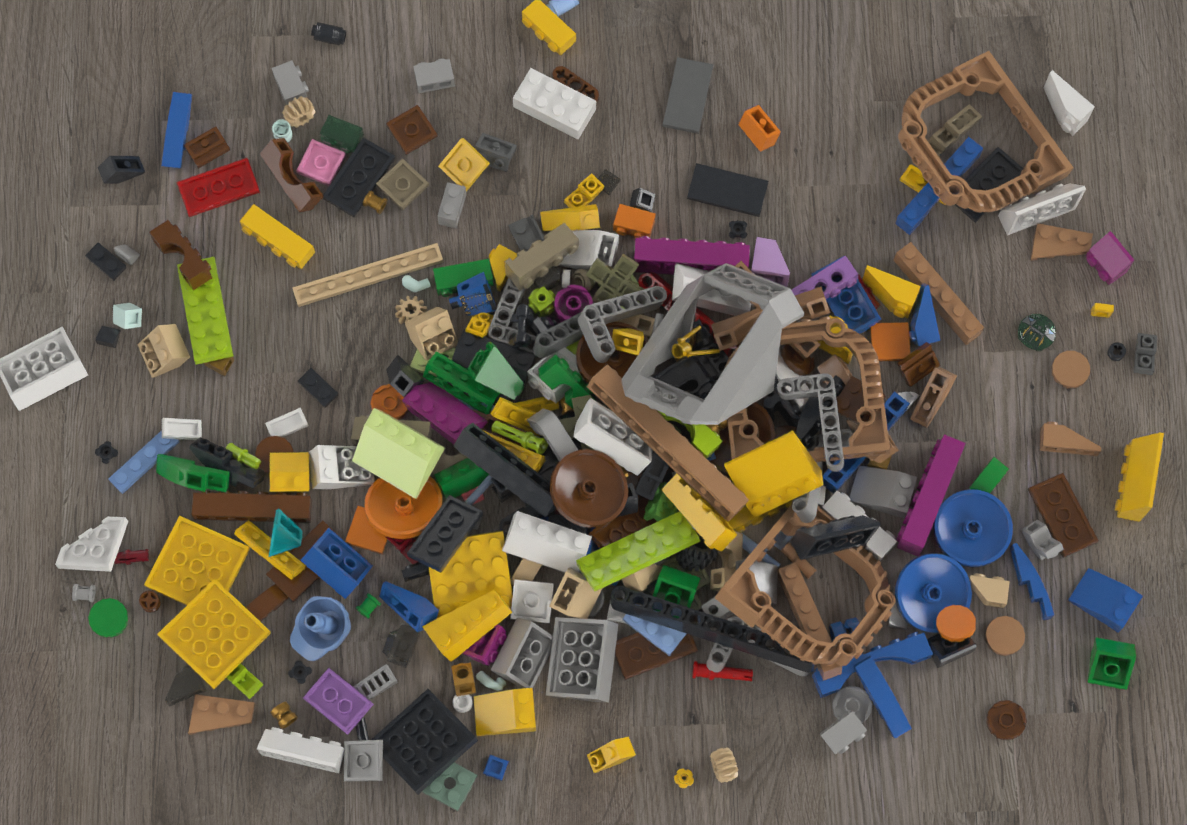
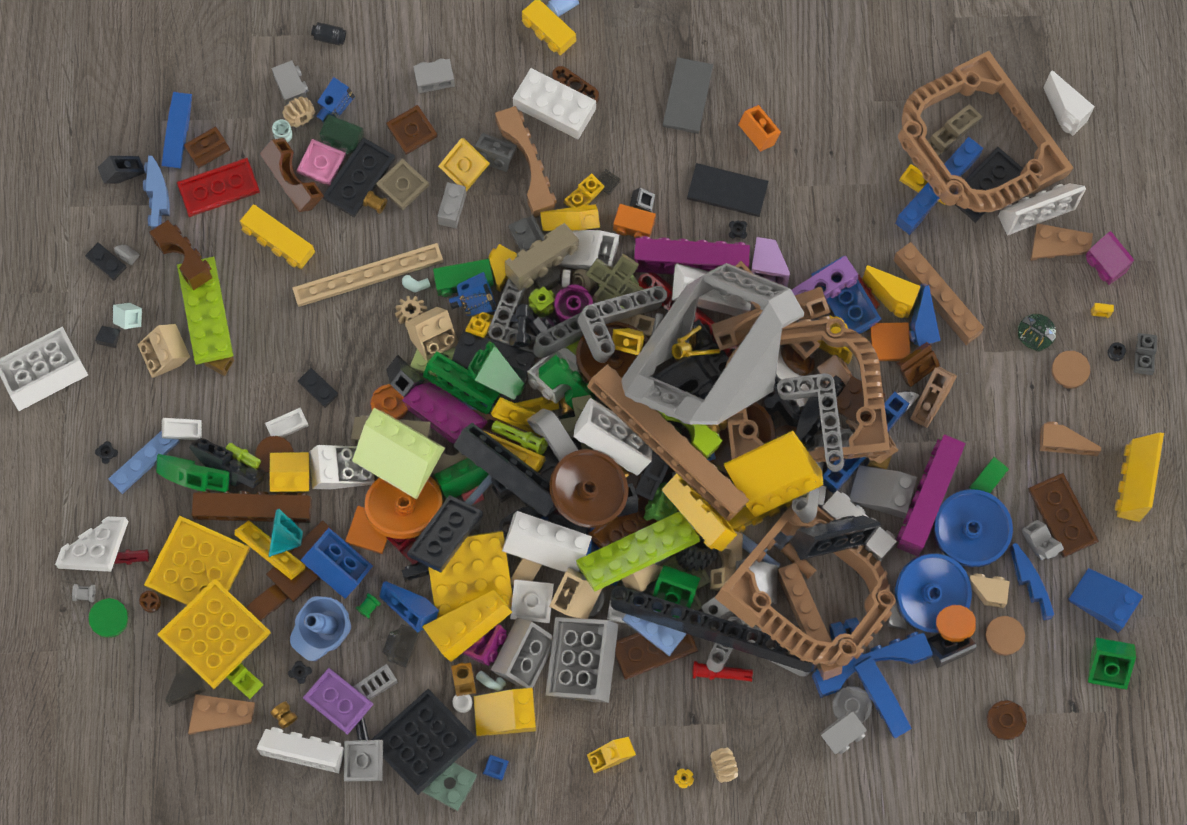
none -> medium blue slope [143,156,170,230]
none -> blue torso [316,77,355,123]
none -> medium nougat arch [495,106,557,218]

